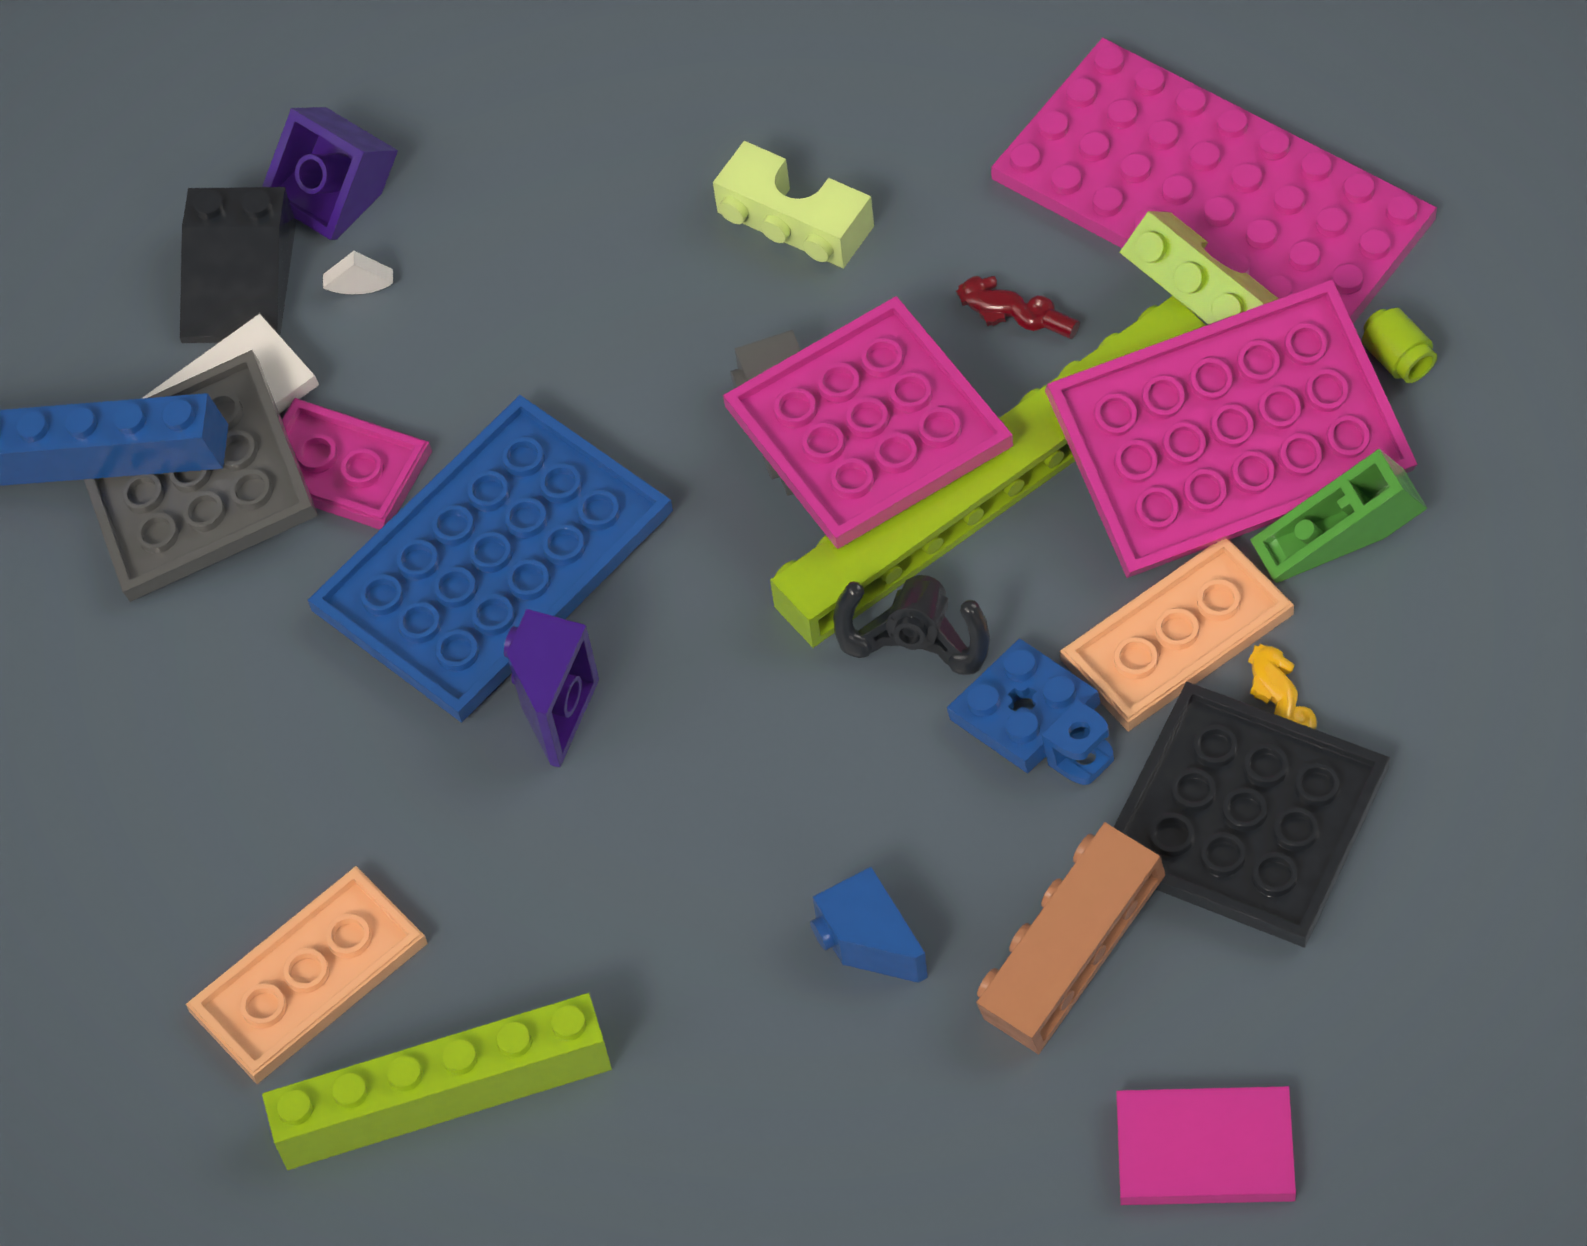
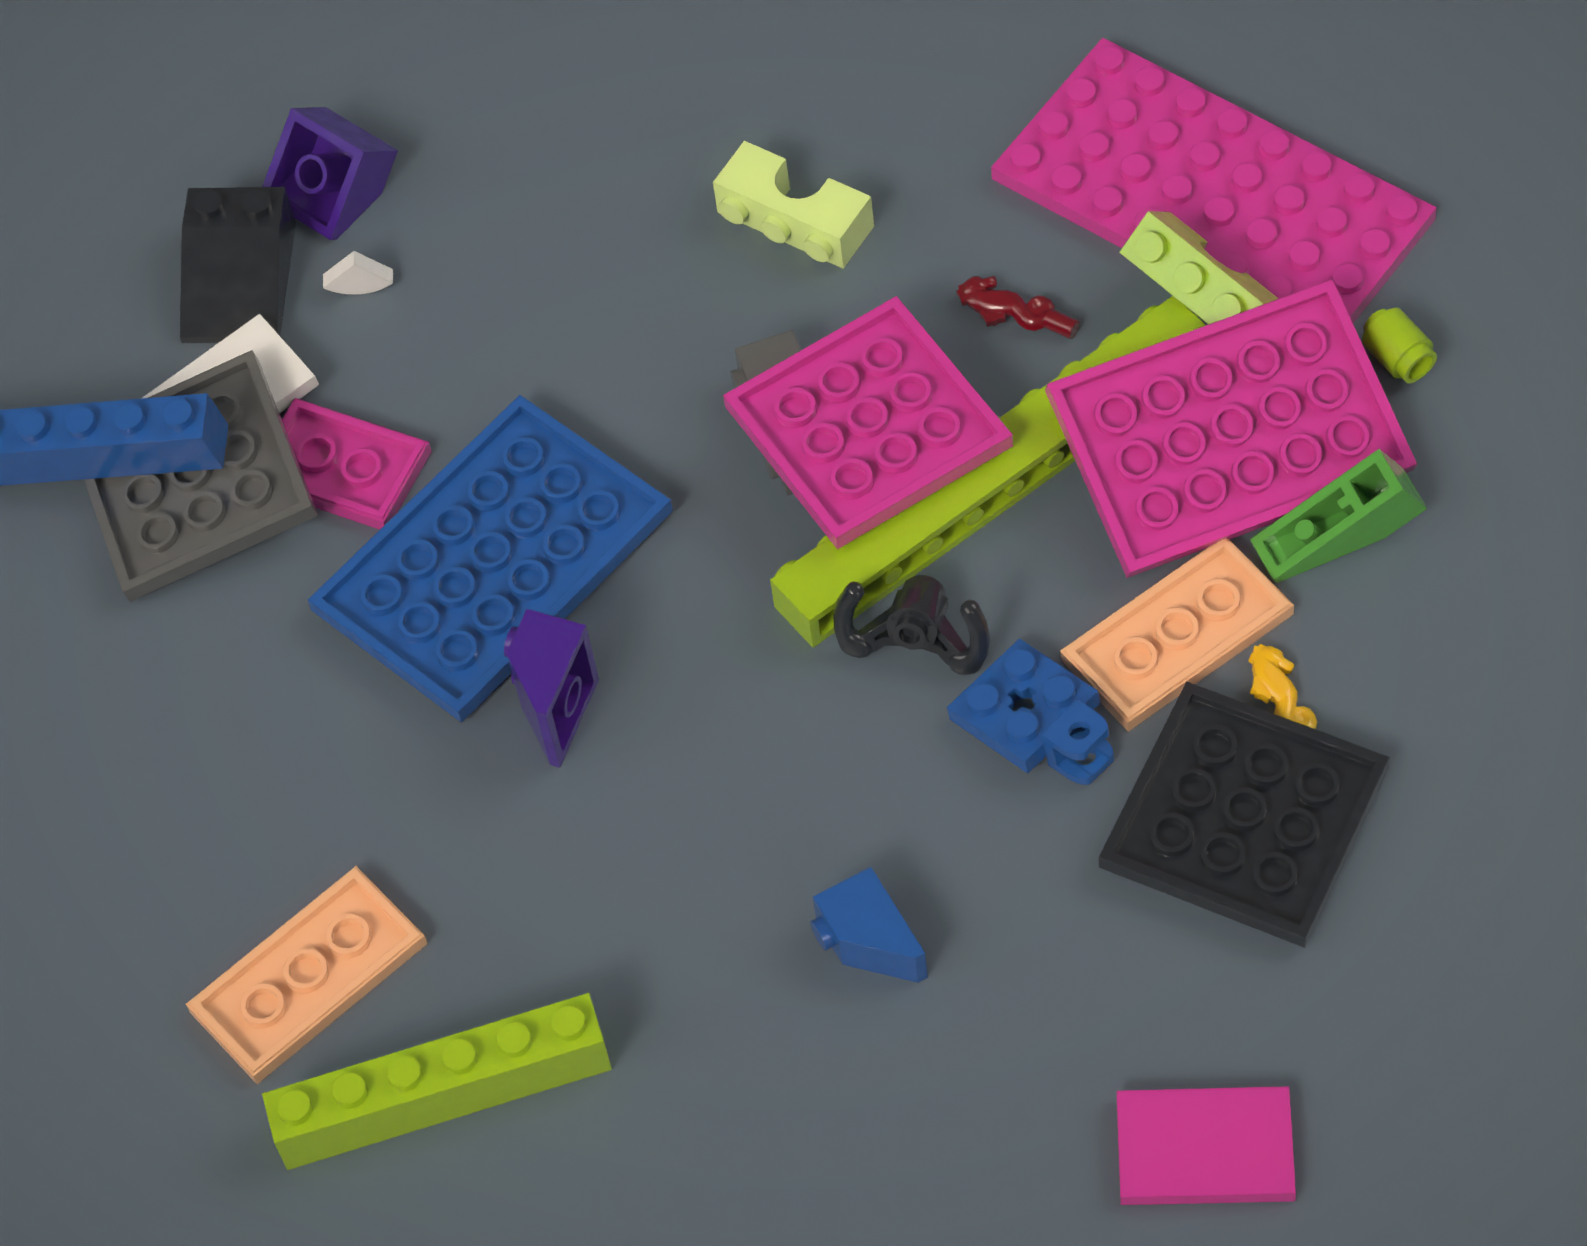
nougat brick [976,822,1165,1055] -> none

